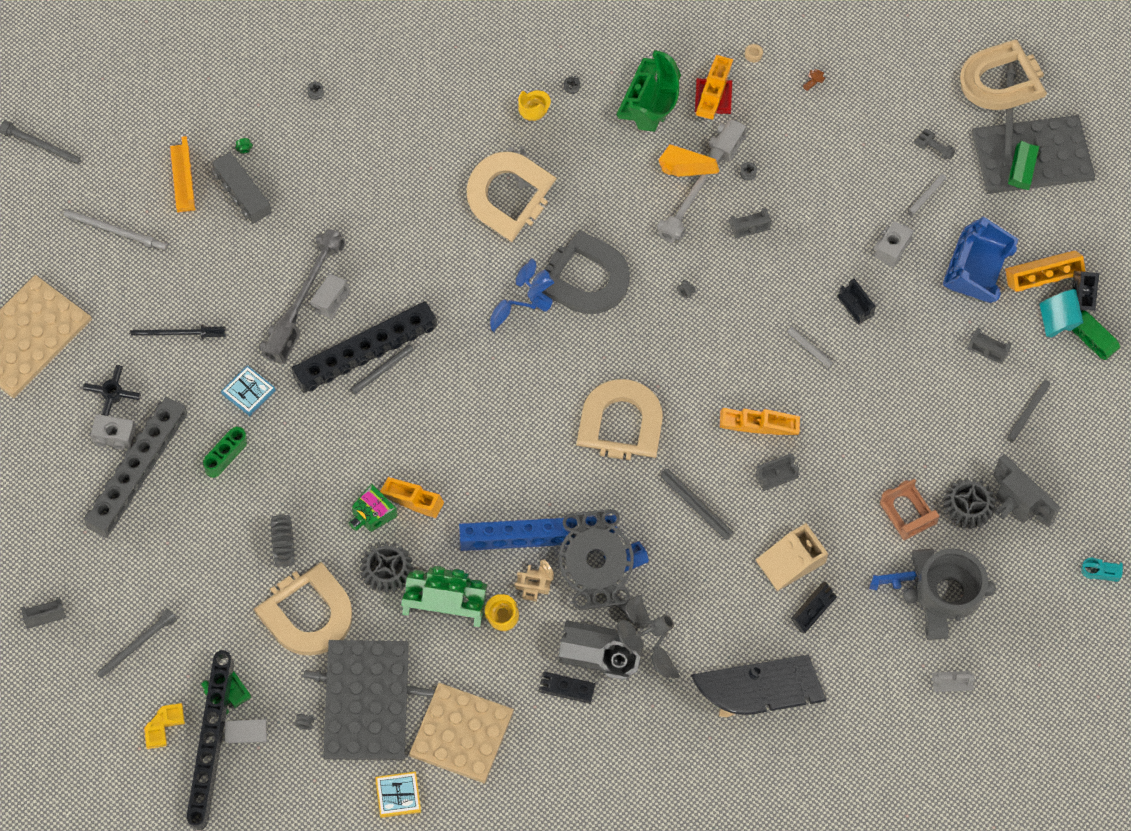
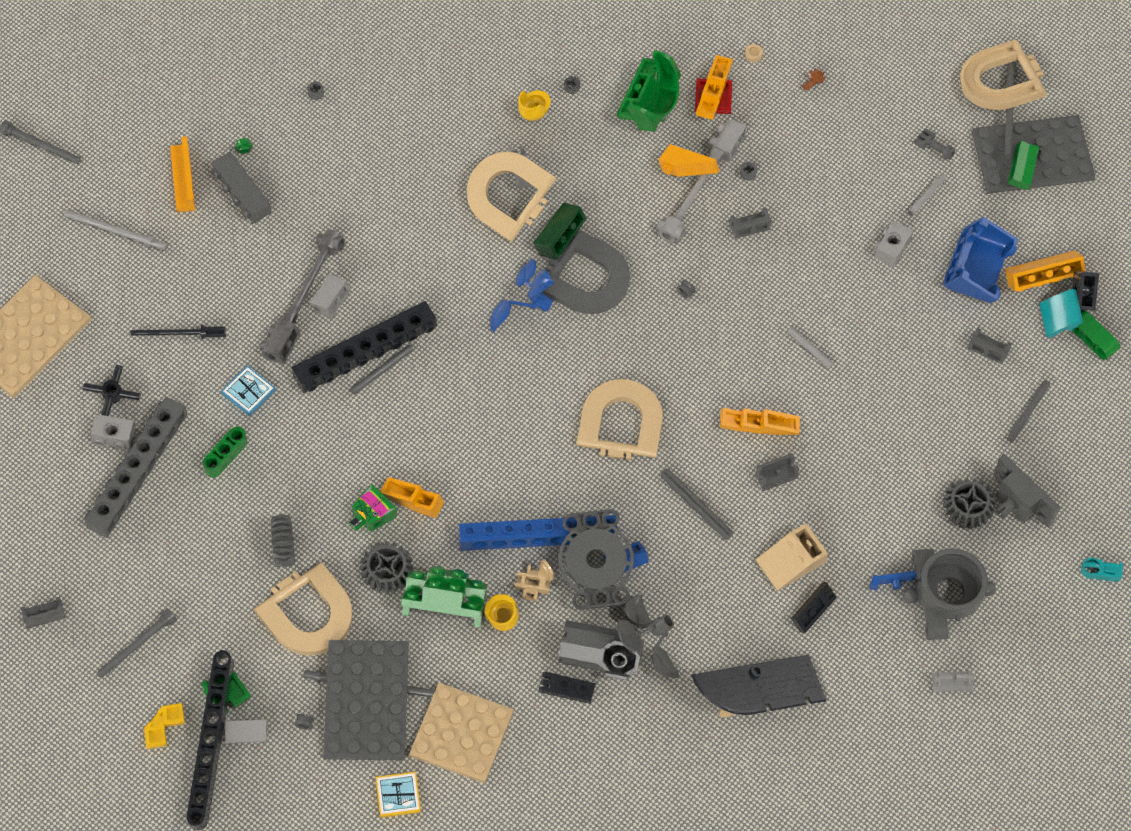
black hinge [837,278,876,325] -> none
nougat panel [880,479,939,541] -> none
none -> dark green brick [533,203,587,259]

